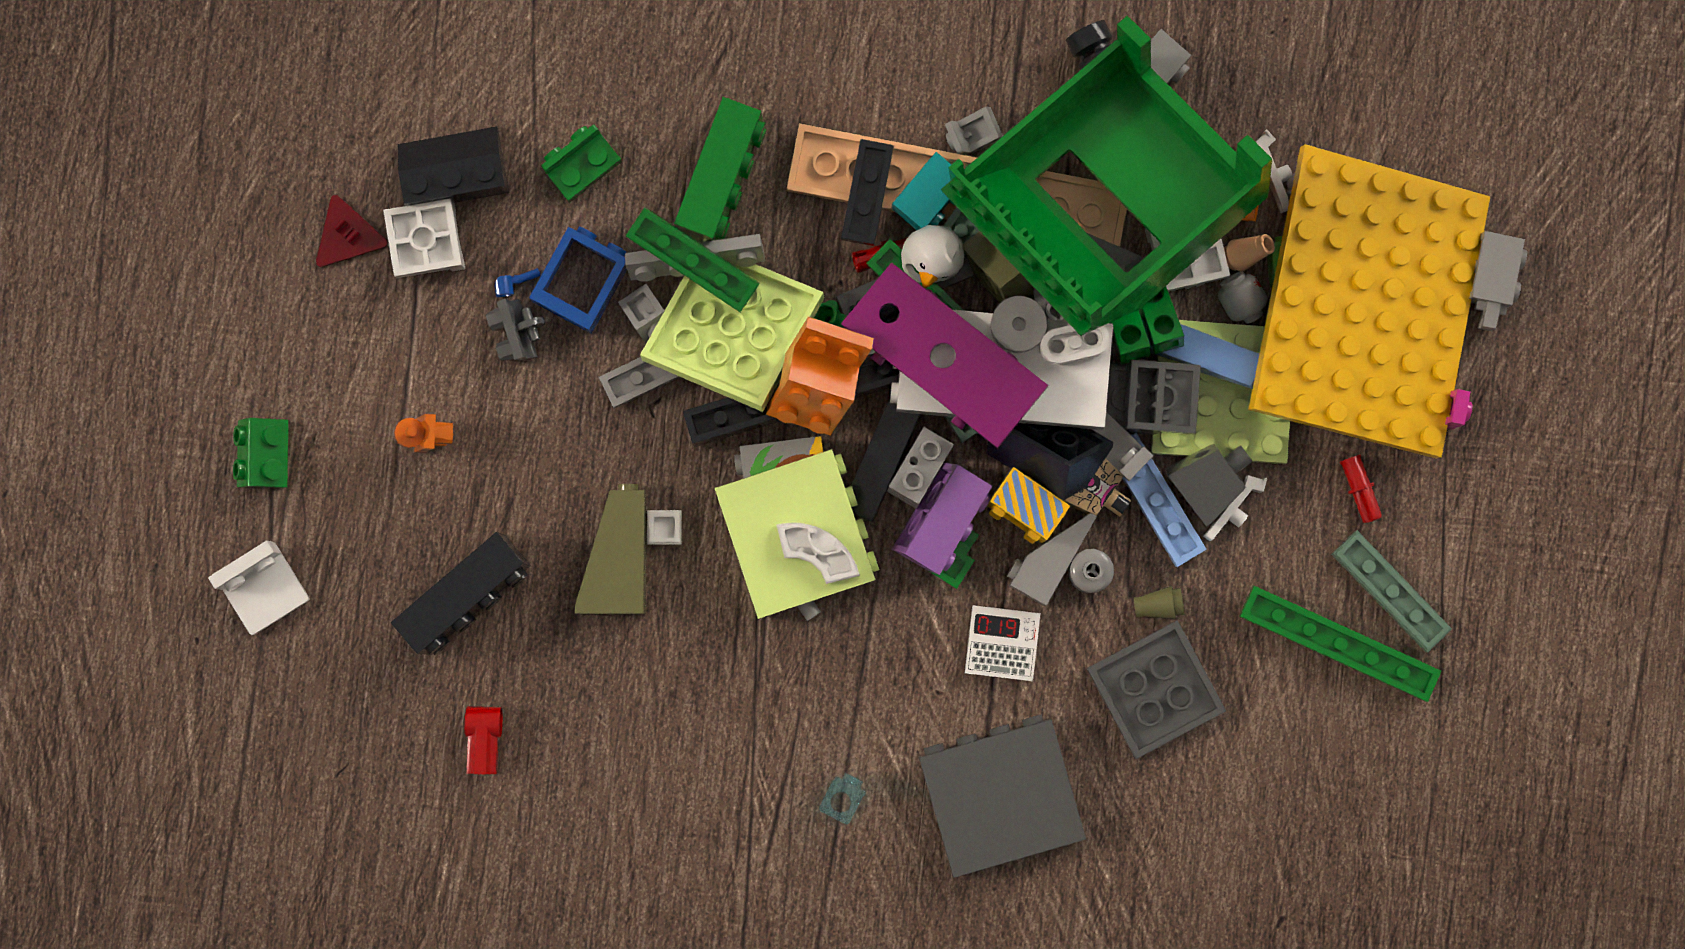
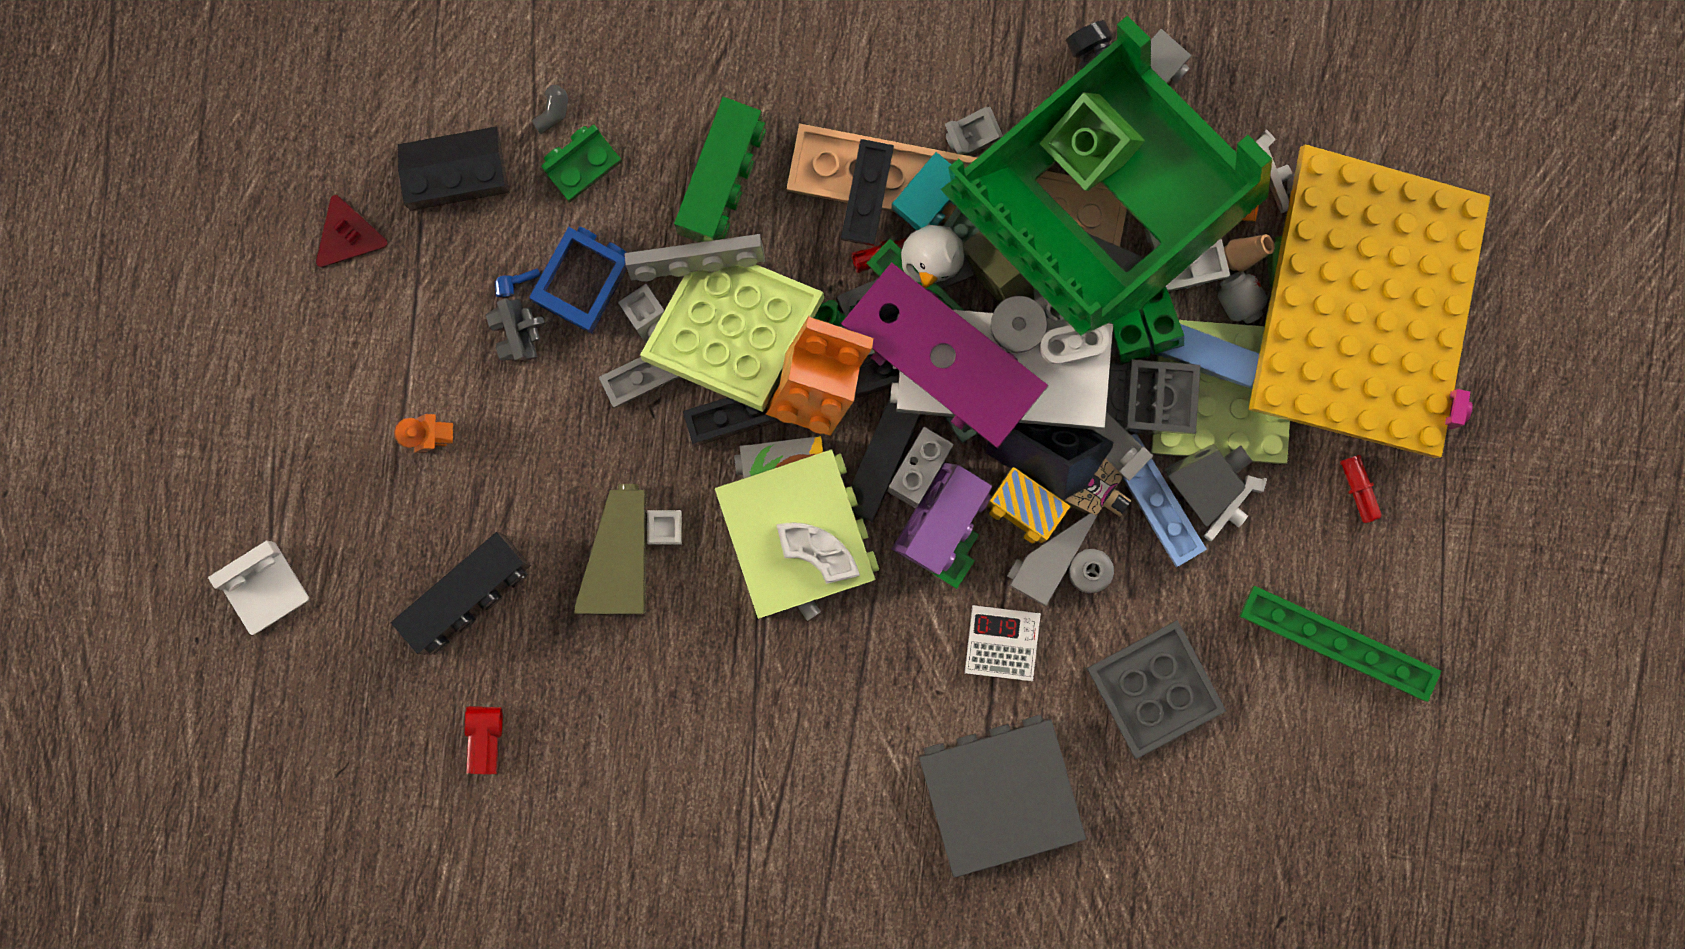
green bracket [233,418,288,488] -> none
white piece [383,198,465,278] -> none
green tile [626,207,760,313] -> none
clear light blue bracket [819,773,867,824] -> none
olive cone [1134,586,1185,619] -> none
sand green tile [1331,530,1452,652] -> none
light grey hinge [1469,231,1527,331] -> none
none -> dark grey arm [531,85,568,135]
none -> bright green slope [1039,92,1145,191]

